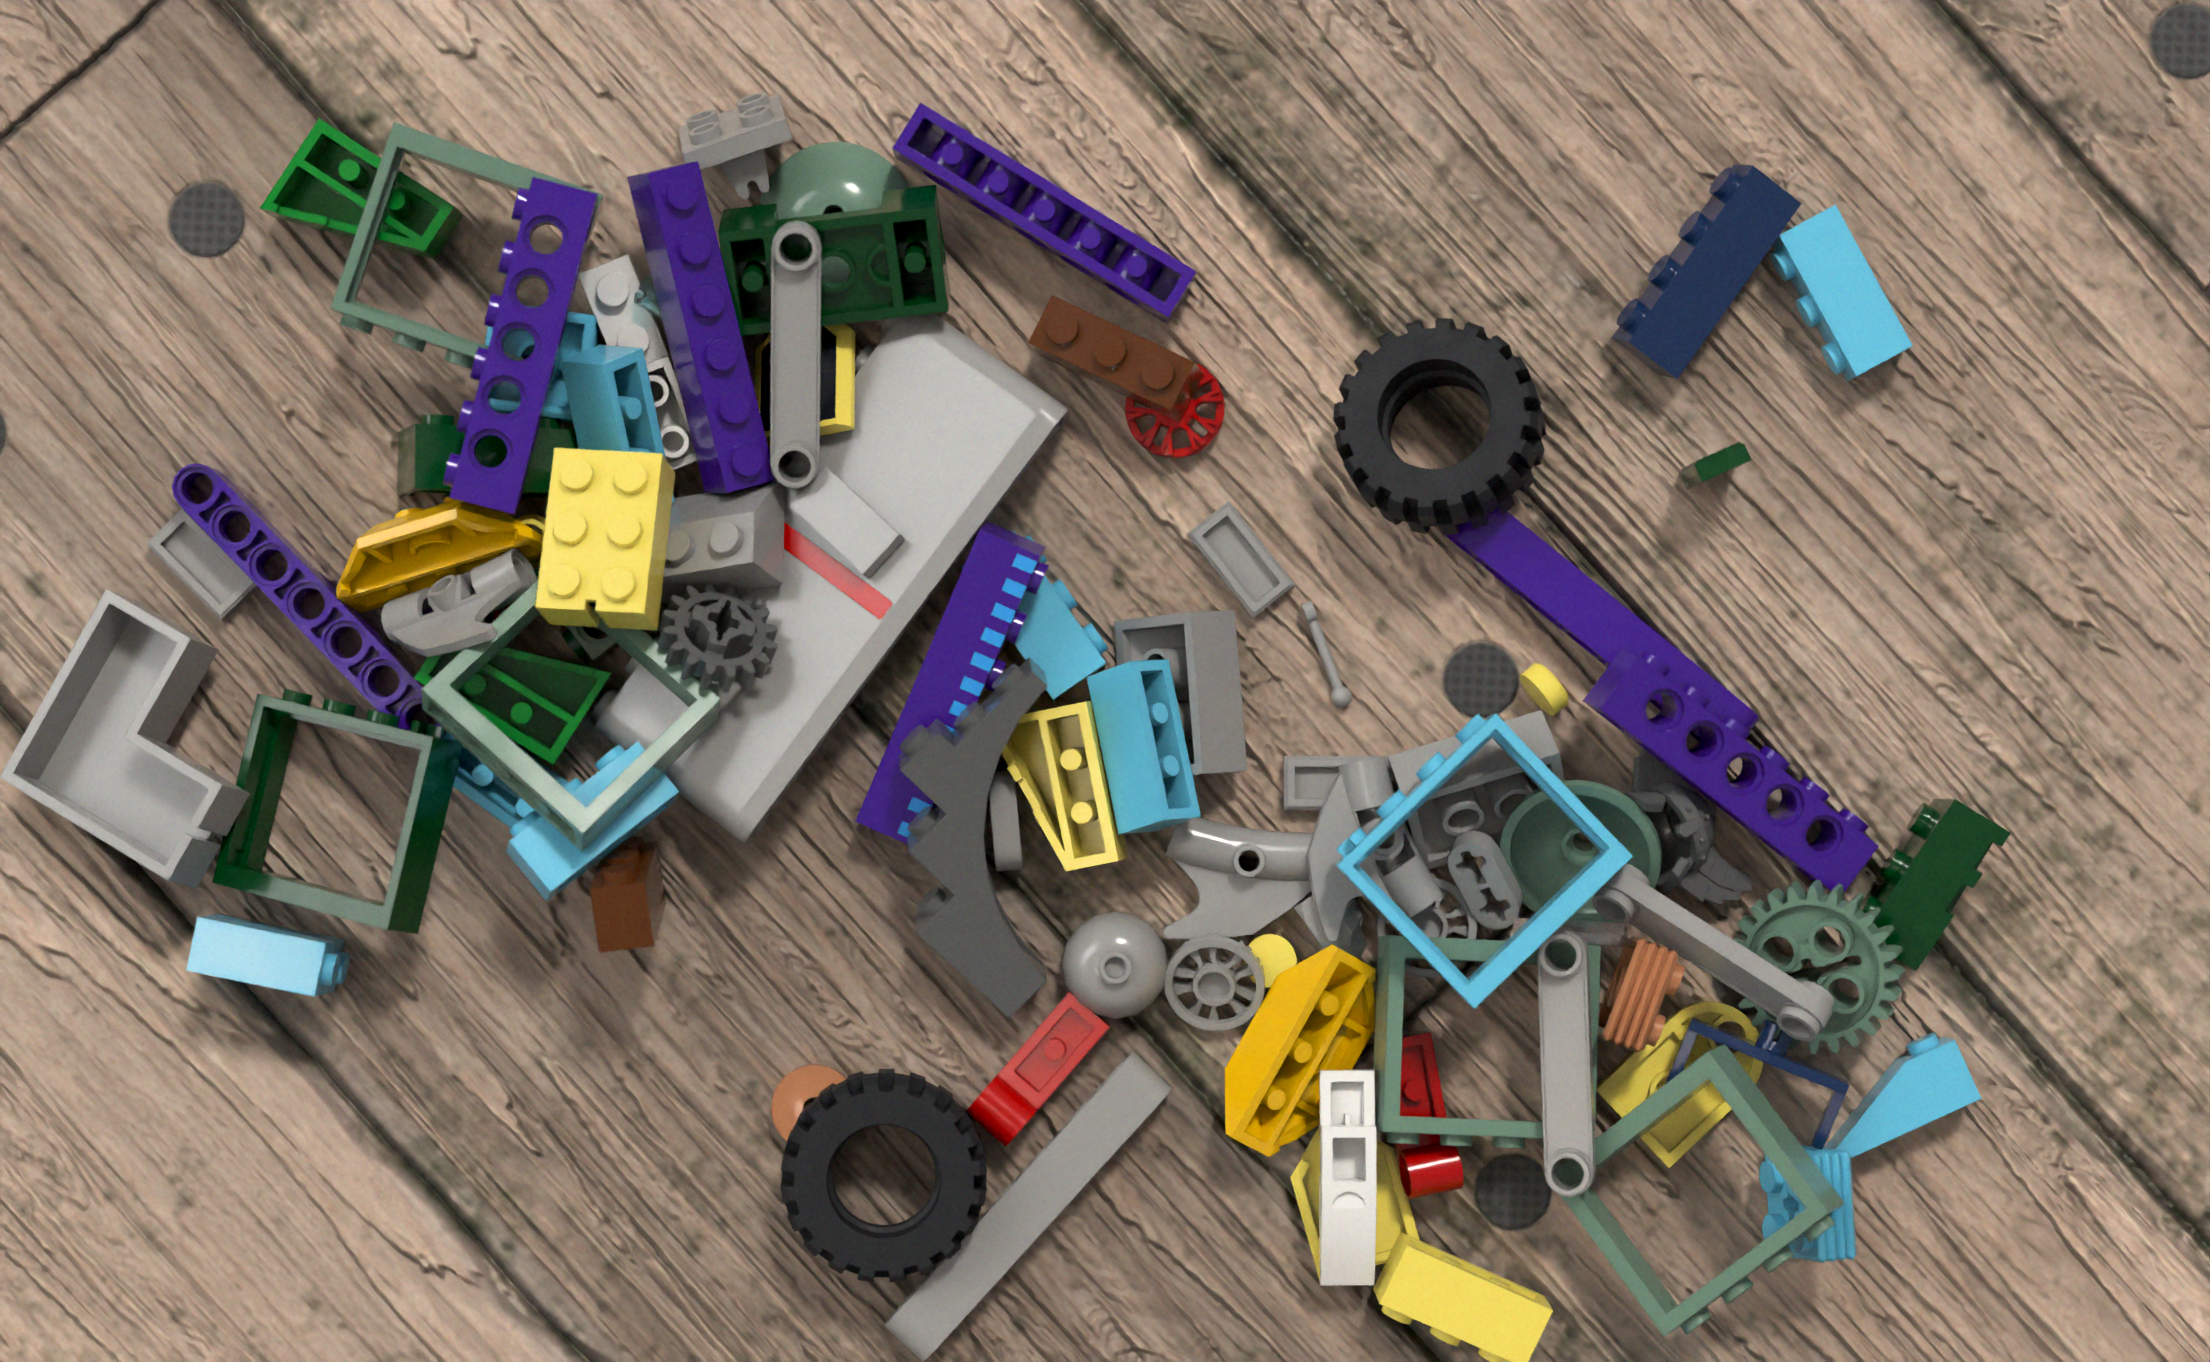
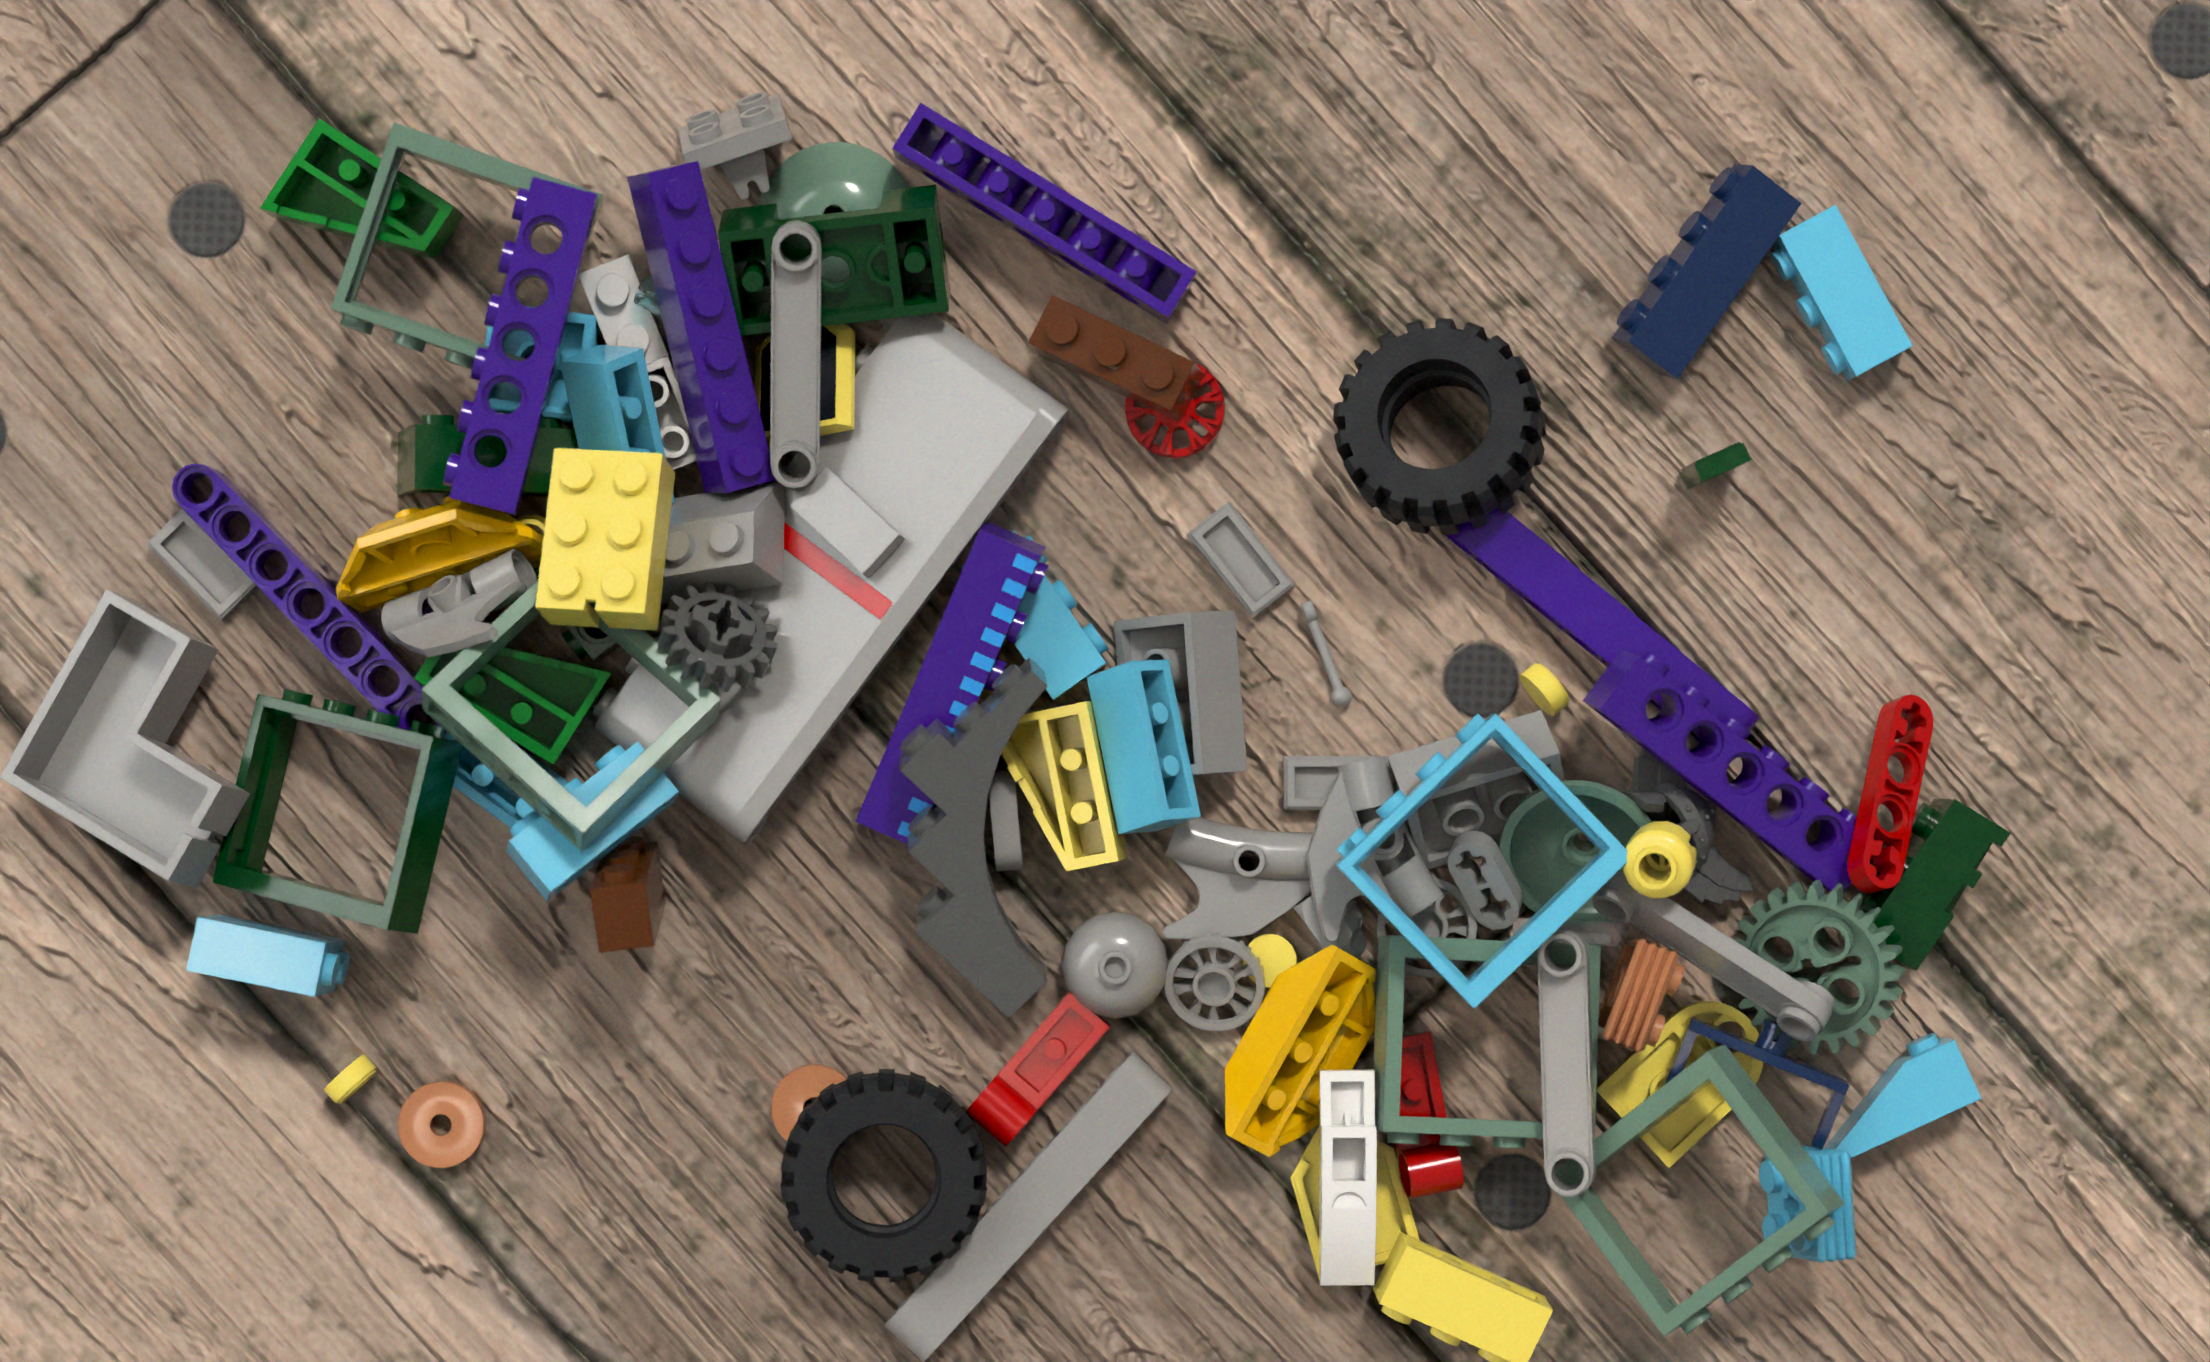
none -> light yellow tile [324,1054,377,1104]
none -> nougat piece [398,1081,487,1168]
none -> light yellow head [1623,821,1697,898]
none -> red beam [1847,694,1934,893]

